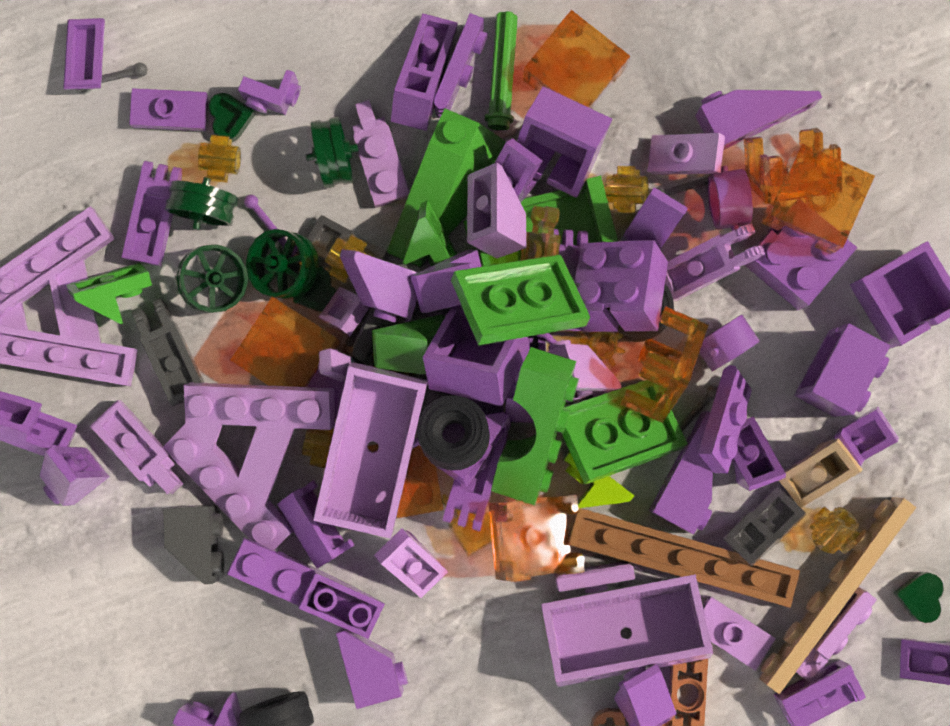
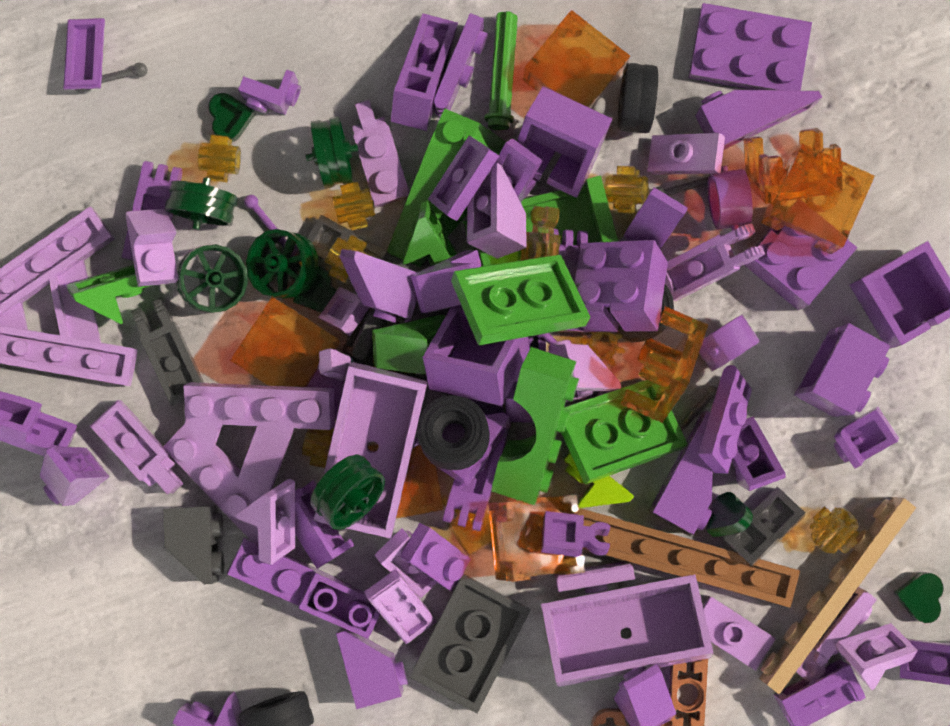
medium lavender plate [129,88,208,132] -> none
tan slope [779,438,863,508] -> none
none -> lavender slope [125,209,178,287]
none -> lavender slope [235,479,295,565]
none -> dark green wheel [310,454,385,530]
none -> clear yellow gear [333,182,376,231]
none -> lavender plate [364,569,437,644]
none -> medium lavender plate [399,523,471,592]
none -> dark grey plate [409,574,531,714]
none -> medium lavender plate [428,135,499,221]
none -> medium lavender plate [541,511,610,557]
none -> black tyre [618,63,658,134]
none -> medium lavender plate [688,3,812,91]
none -> tile [706,492,753,537]
none -> lavender slope [835,623,918,690]

